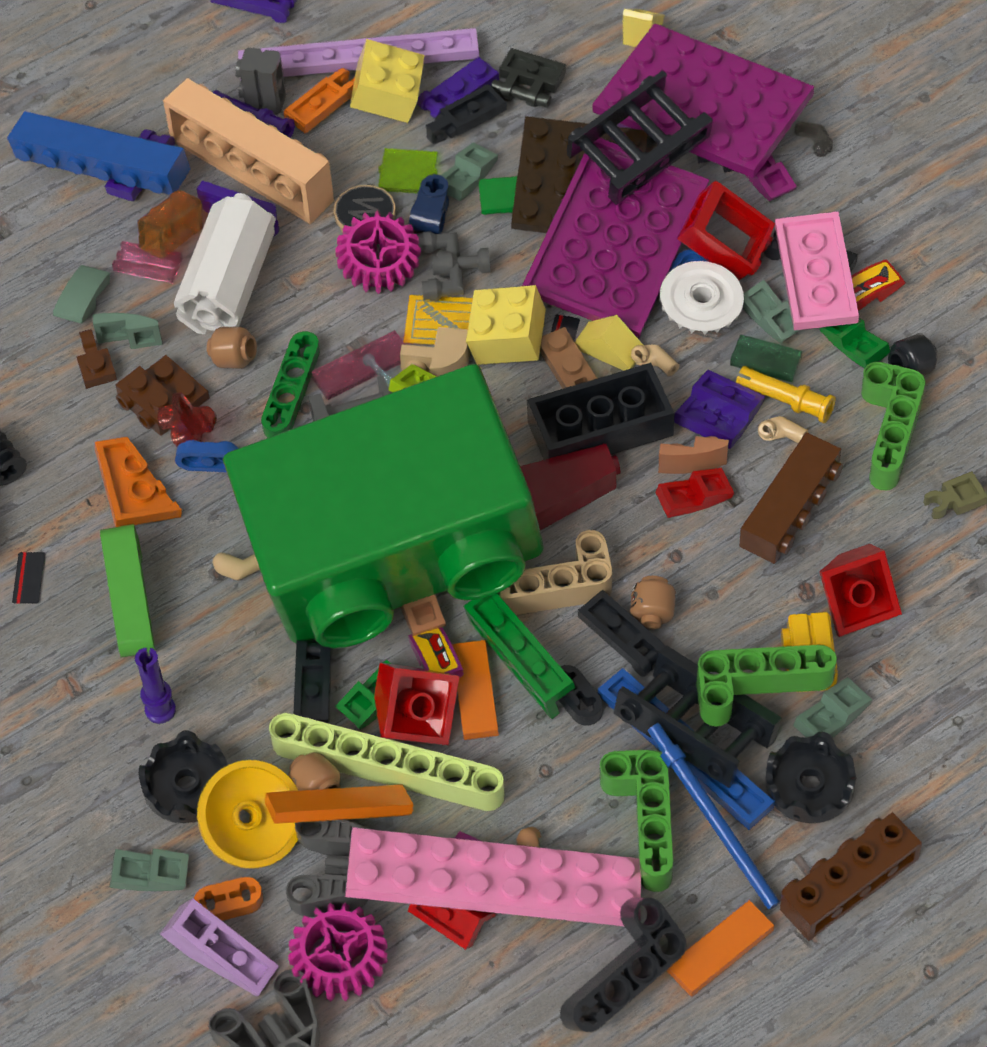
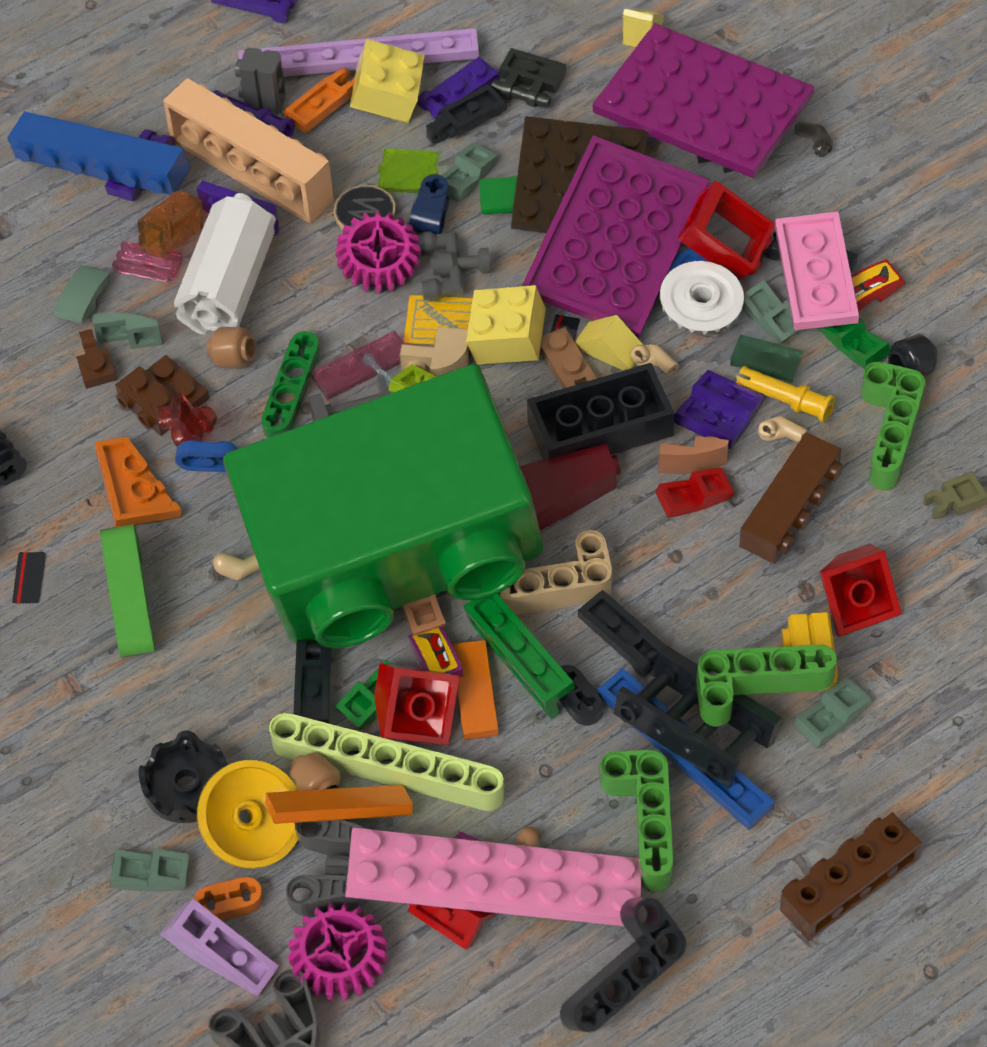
dark purple pin [135,648,176,724] -> none
black fence [567,70,713,205] -> none
medium nougat head [630,576,676,629] -> none
blue bar [647,723,780,910] -> none
orange tile [667,900,774,997] -> none
magenta slope [746,155,797,201] -> none
black plate [765,731,856,823] -> none

